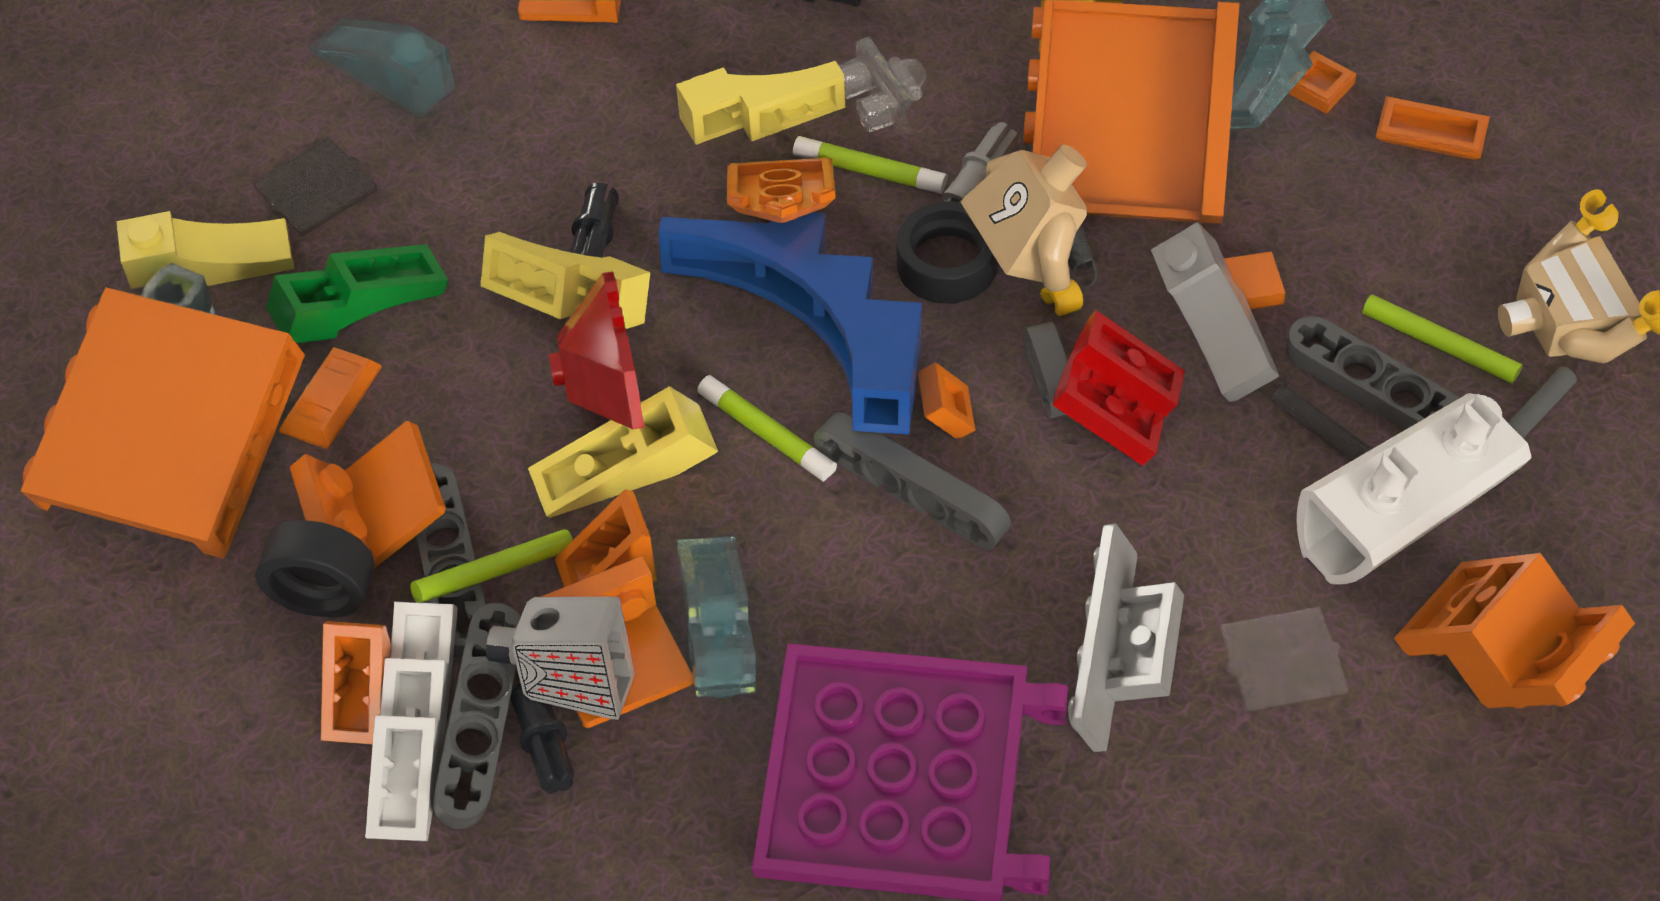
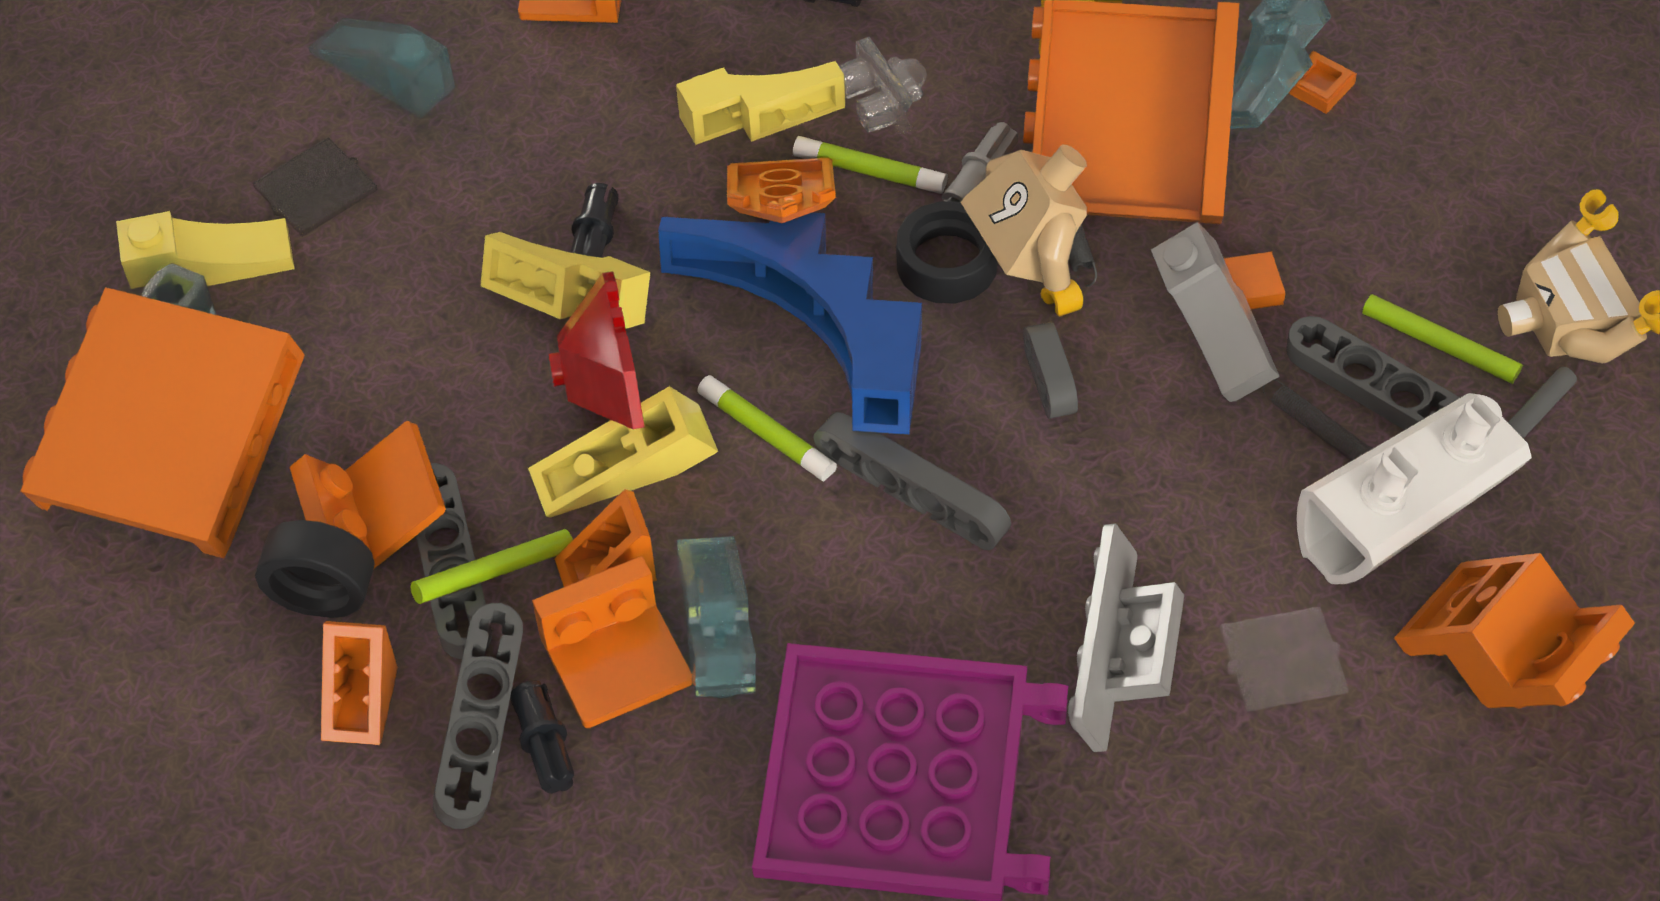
green slope [266,244,449,343] -> none
orange tile [279,347,382,450] -> none
white slope [365,602,458,841] -> none
light grey torso [486,597,635,720] -> none
orange tile [917,362,976,438] -> none
red slope [1052,310,1185,466] -> none
orange tile [1376,96,1490,160] -> none

